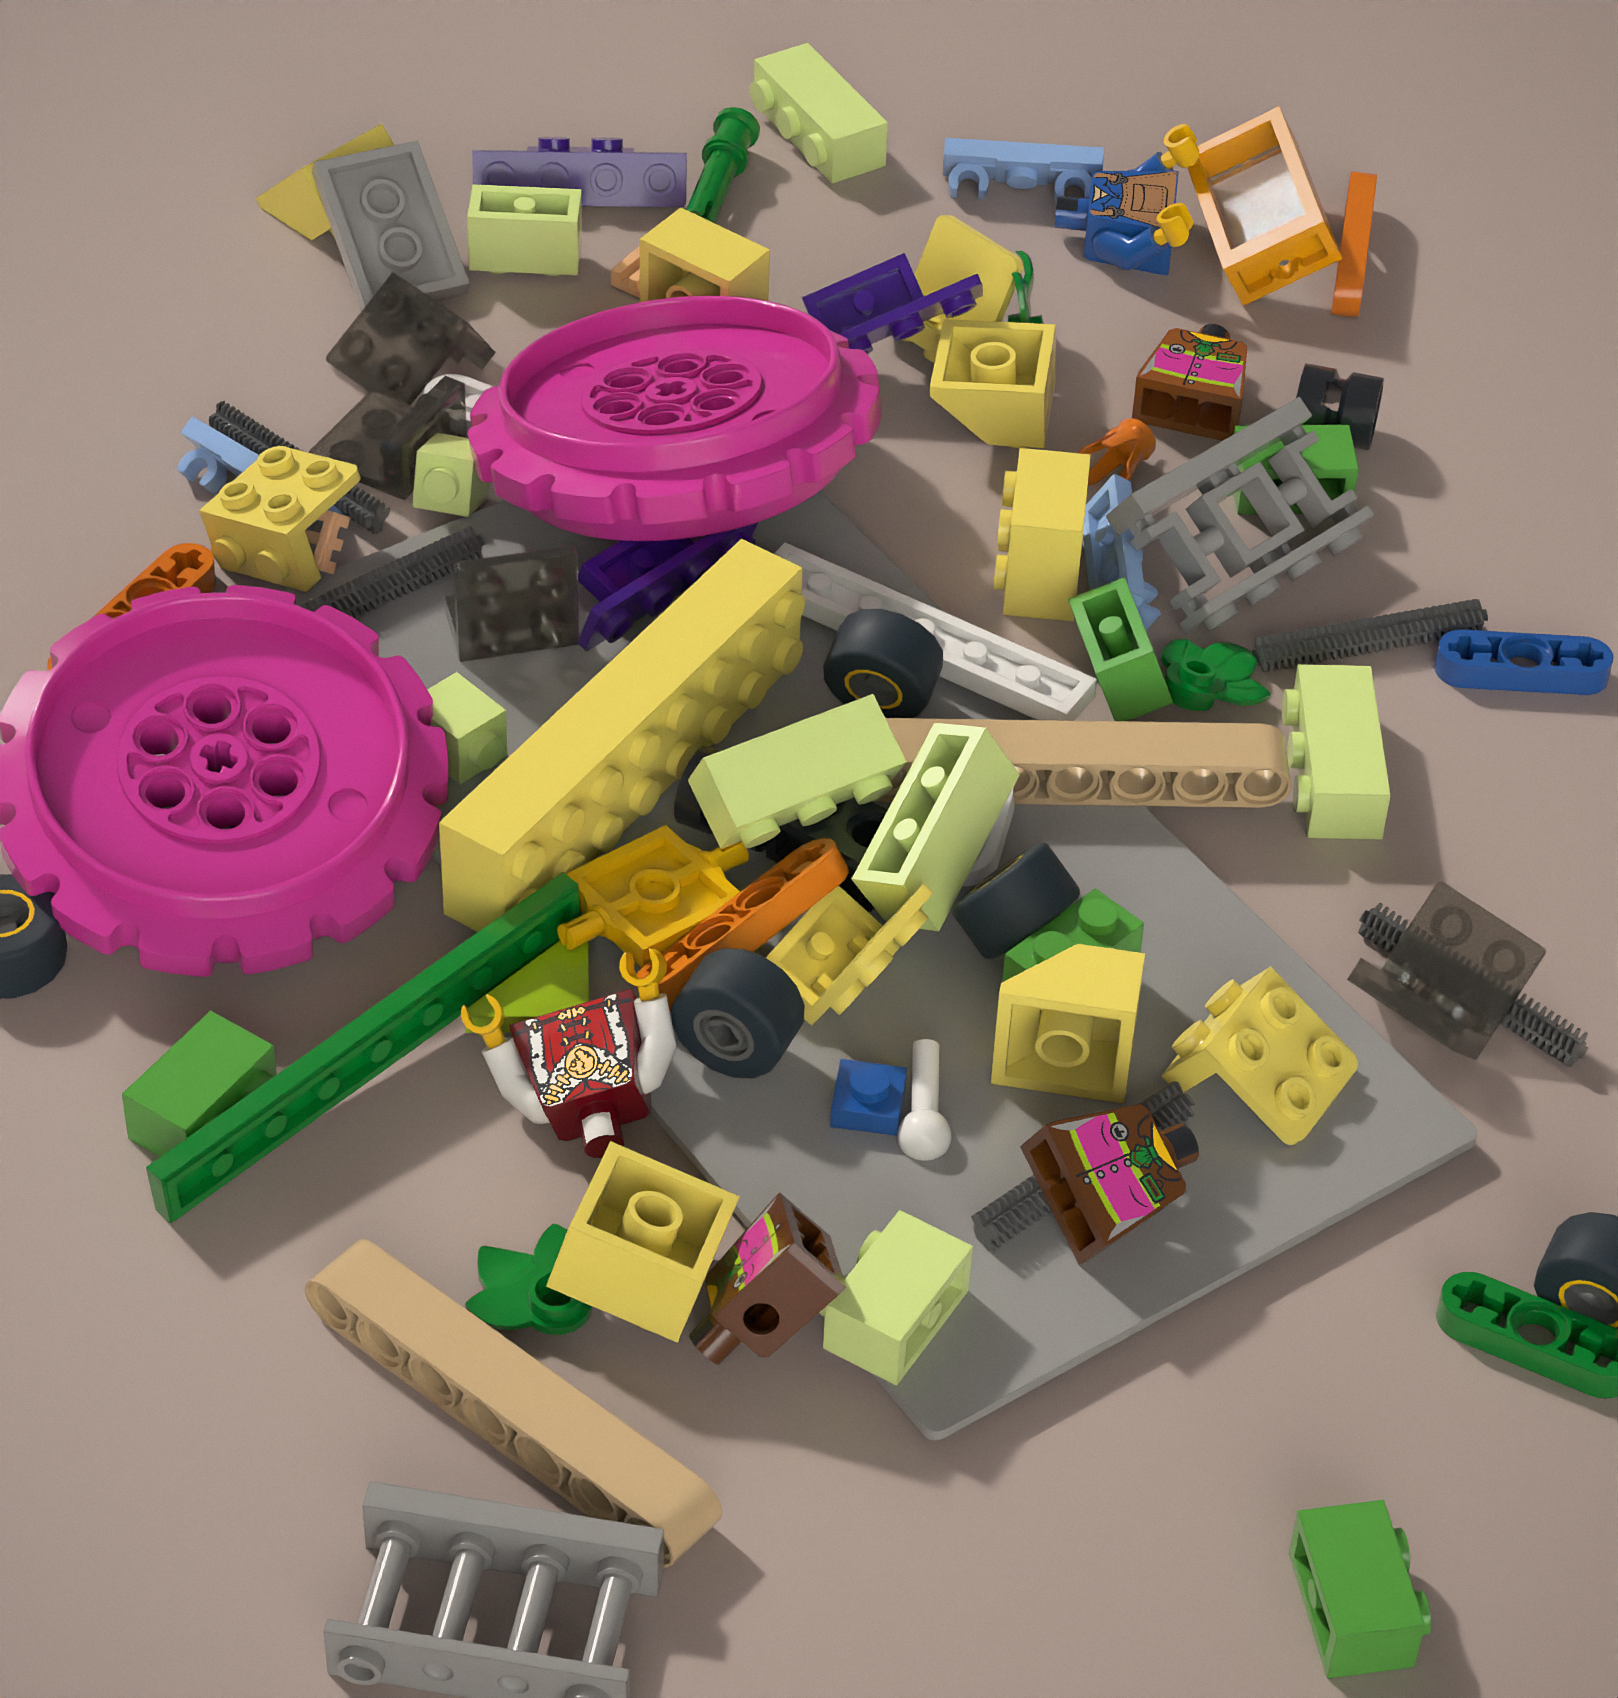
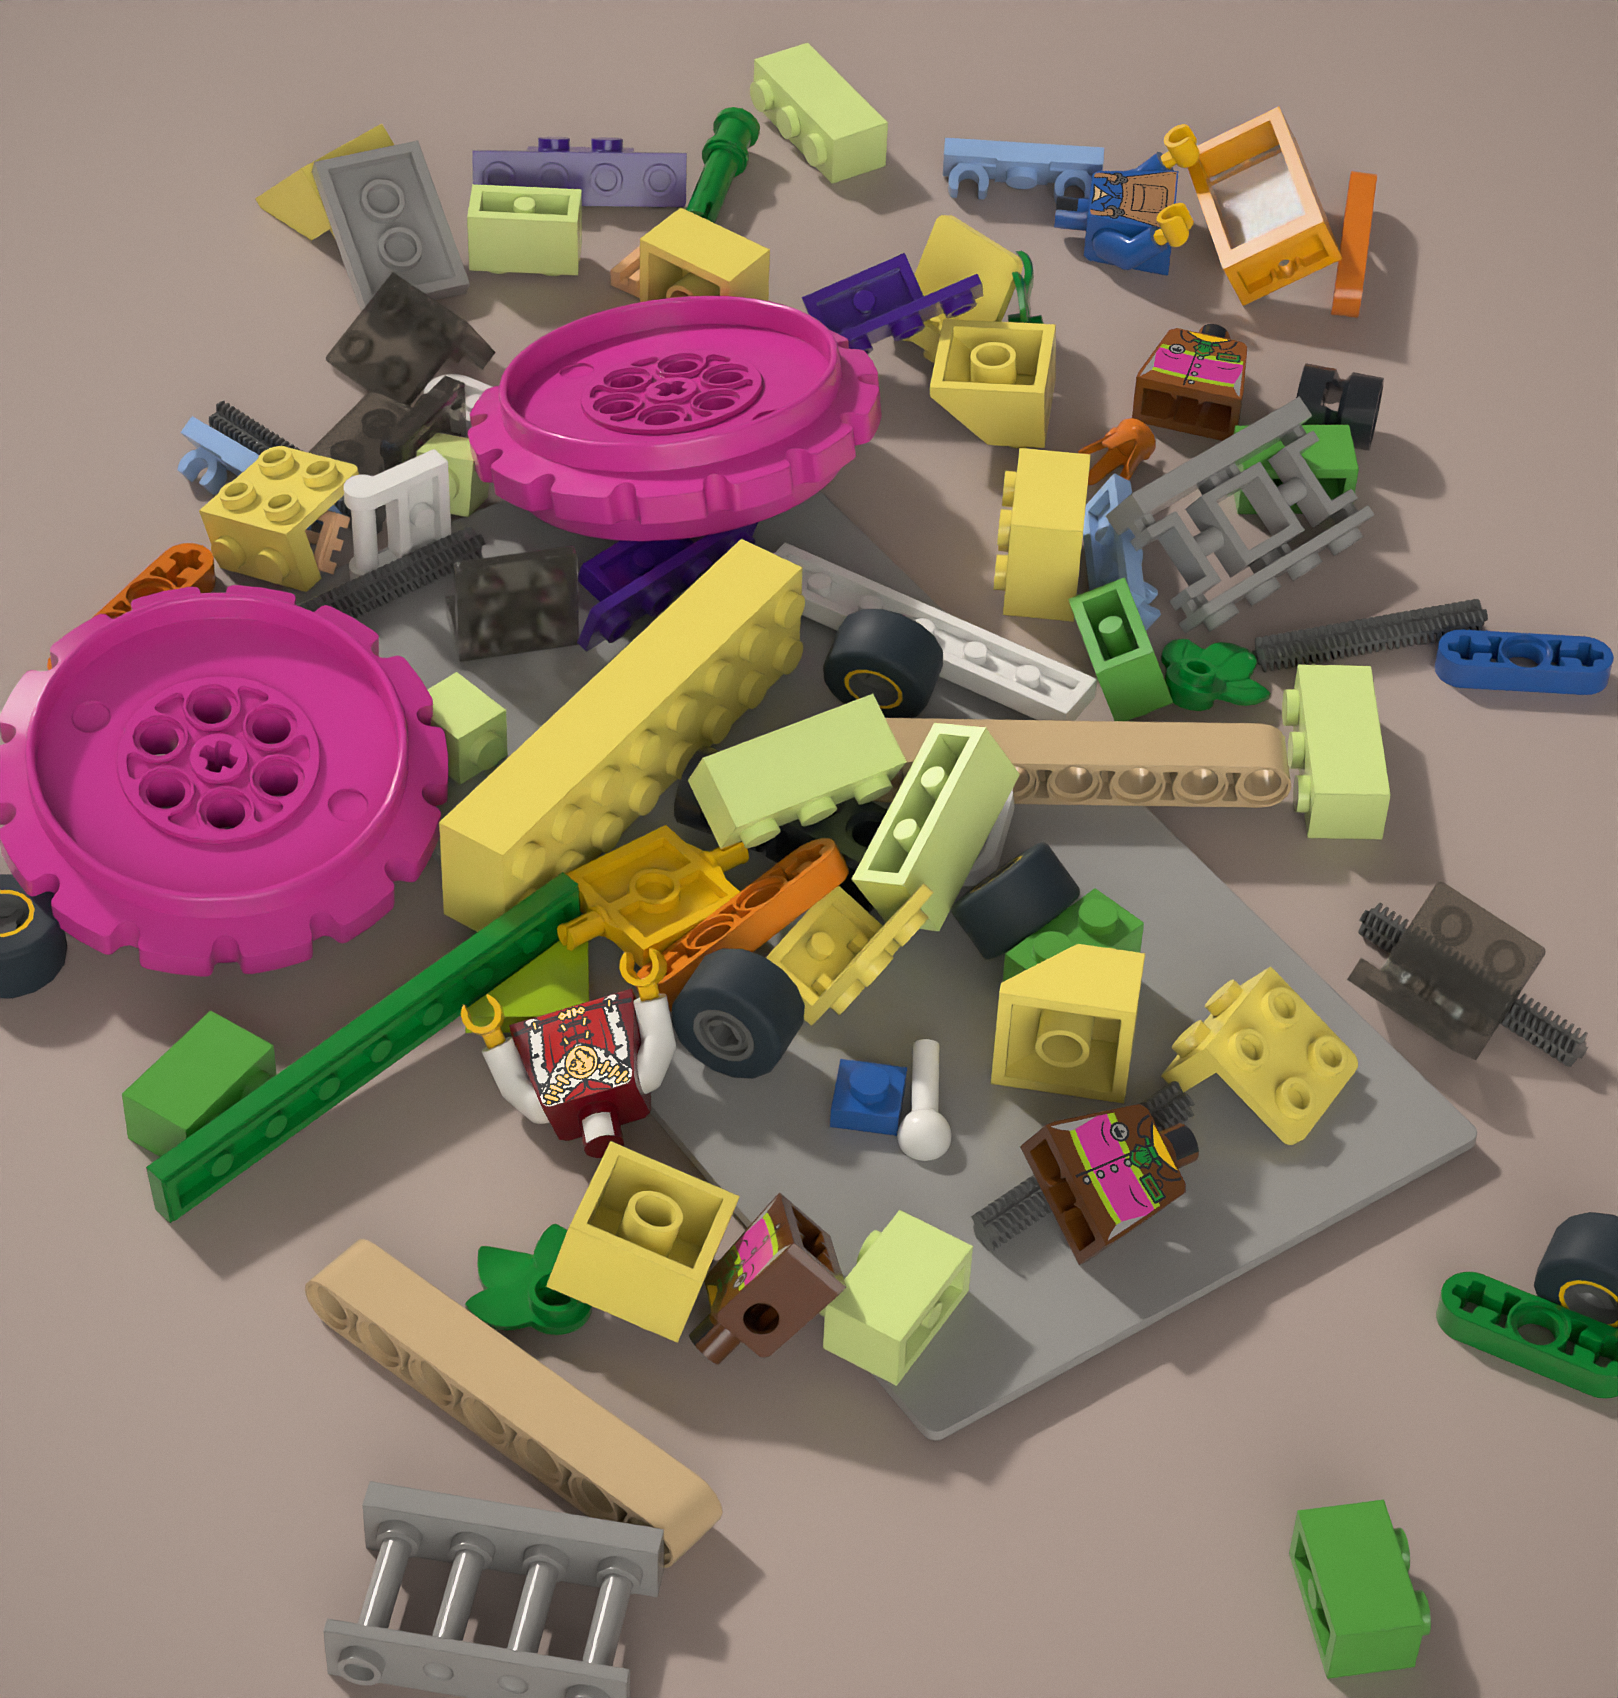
none -> white plate [344,449,451,581]

